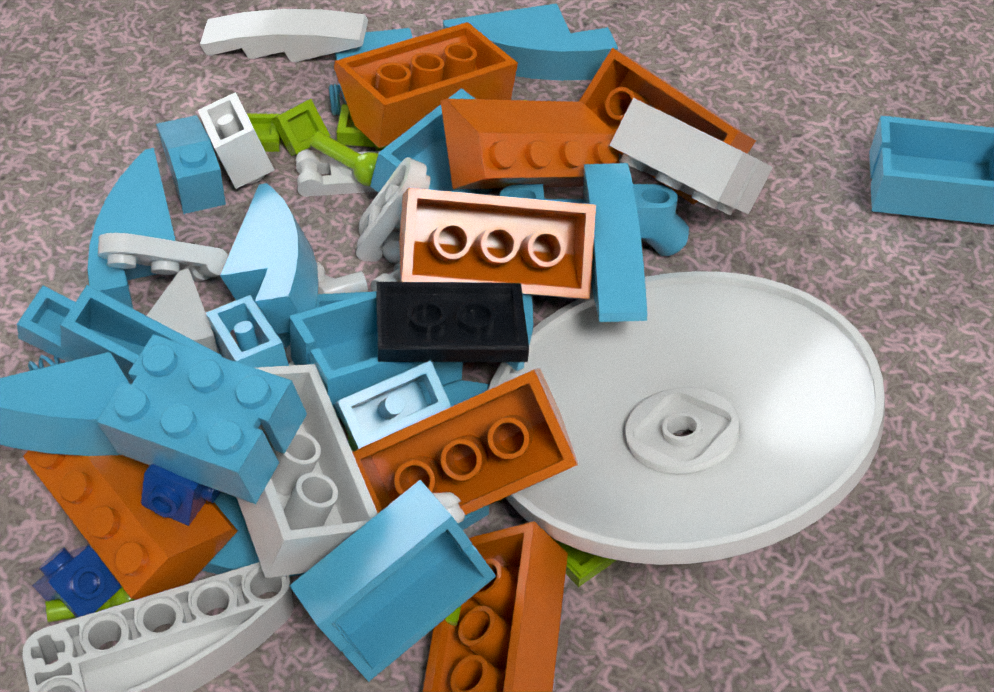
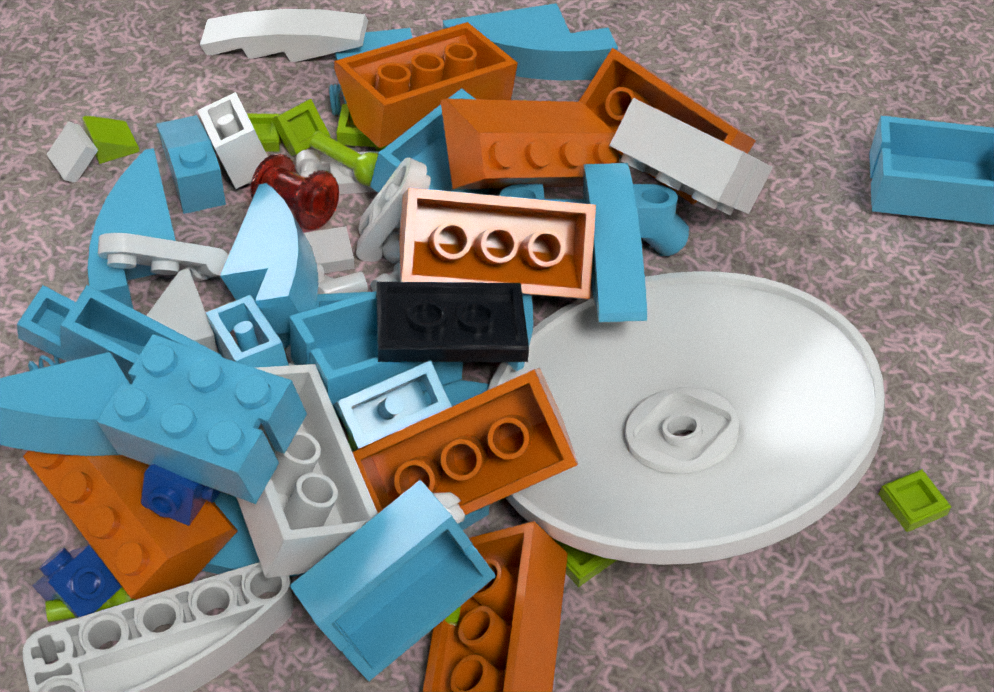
none -> white tile [46,121,98,183]
none -> lime slope [82,116,140,164]
none -> clear red hose [250,153,339,230]
none -> white tile [304,226,355,273]
none -> lime tile [878,469,951,532]

